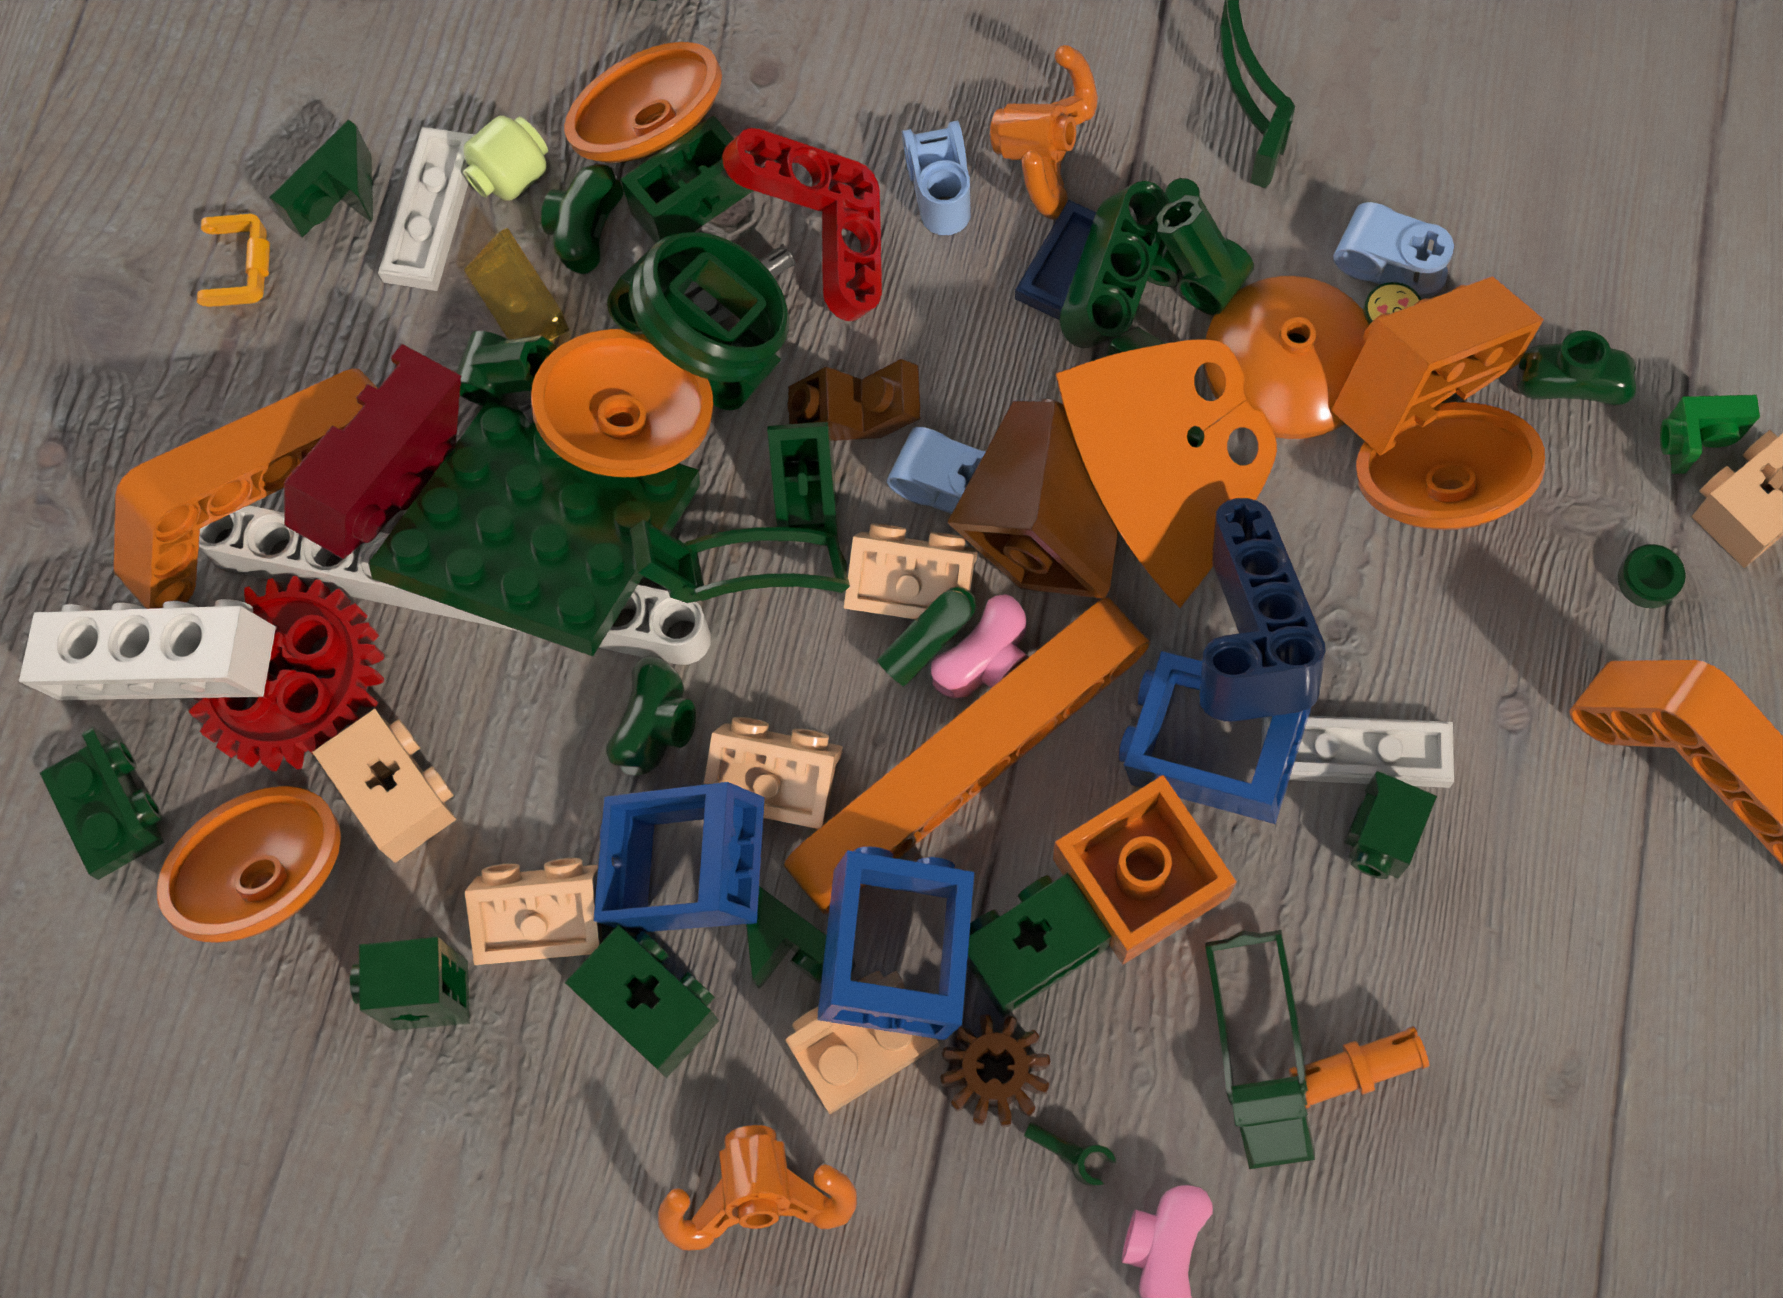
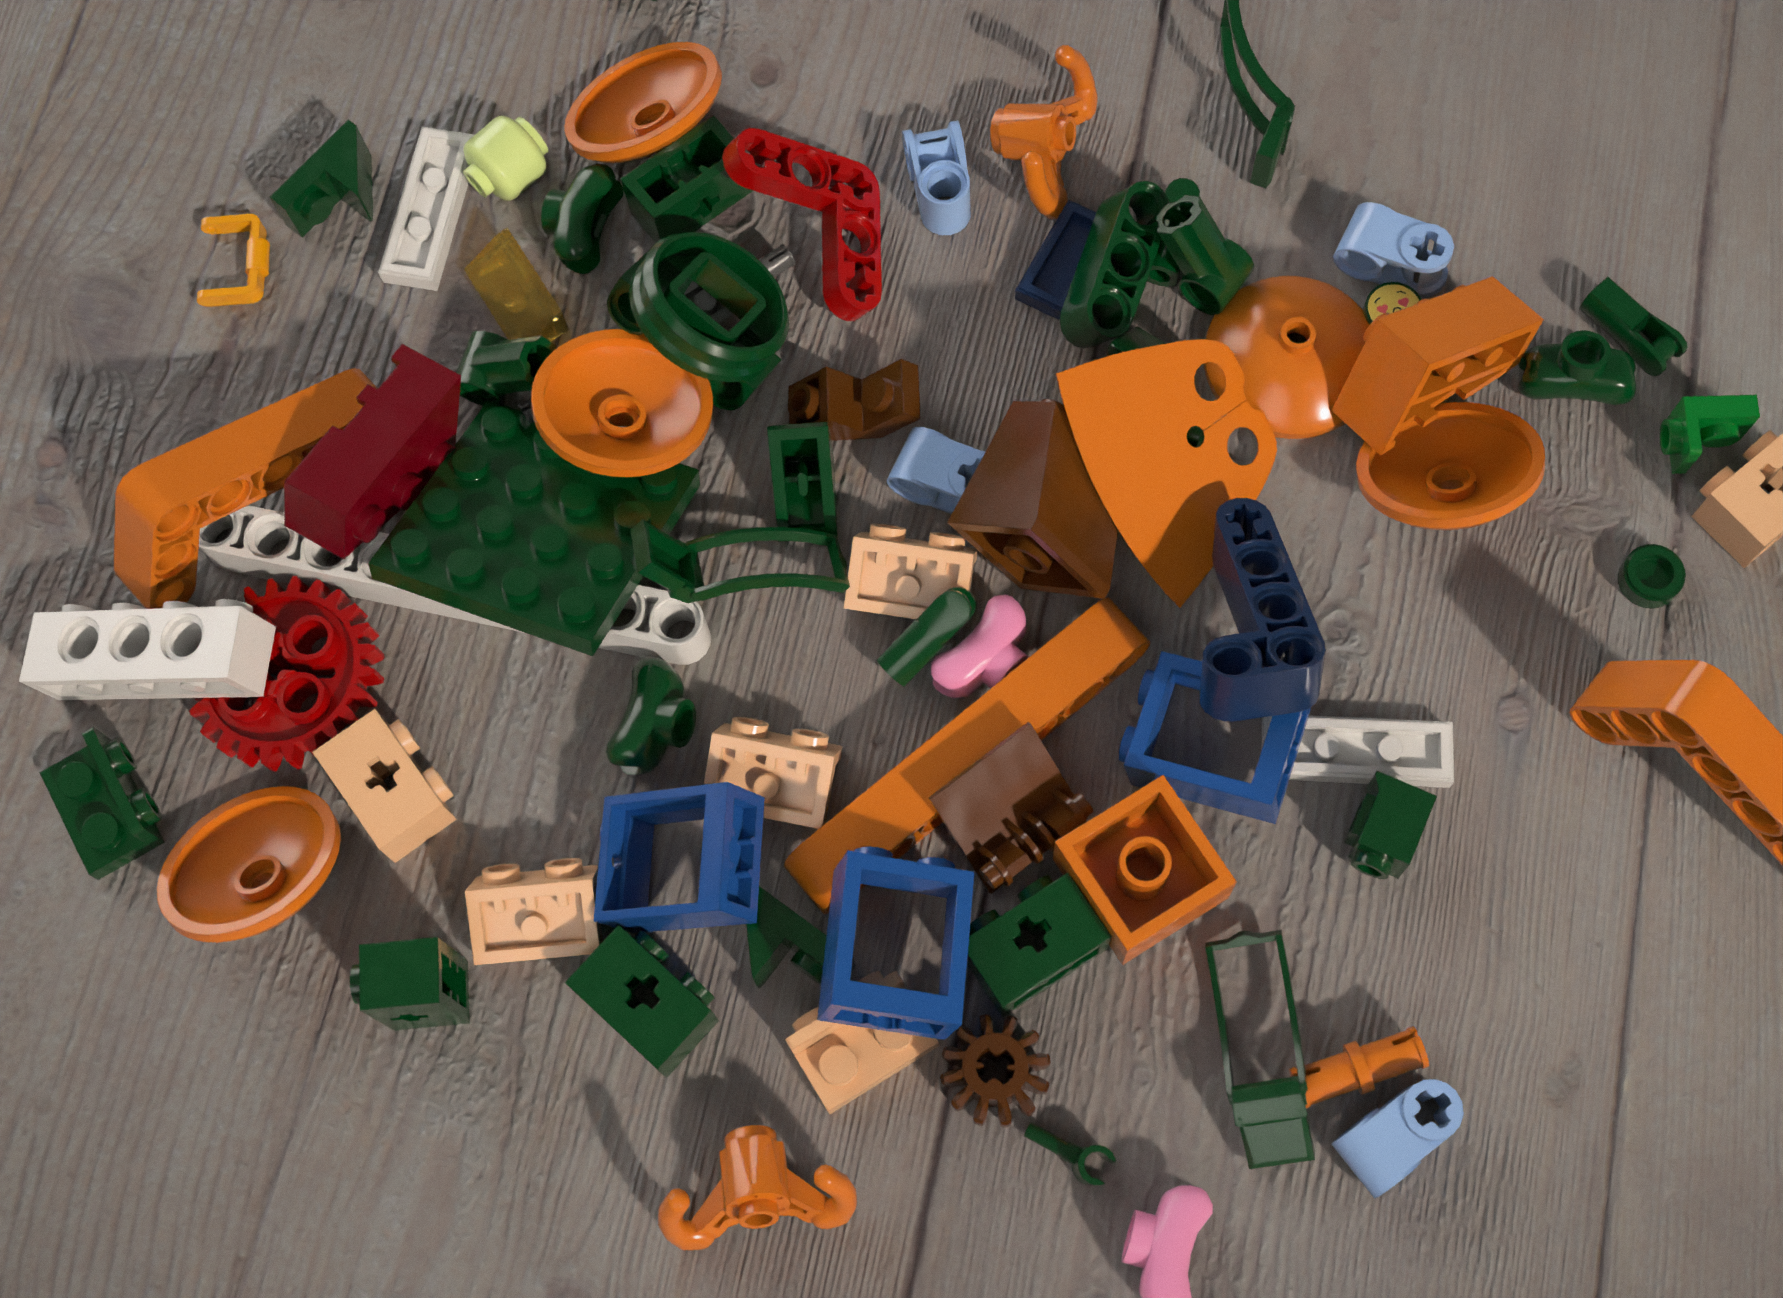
none -> reddish brown hinge [928,722,1094,894]
none -> light blue piece [1331,1079,1464,1199]
none -> dark green bar [1579,276,1688,376]

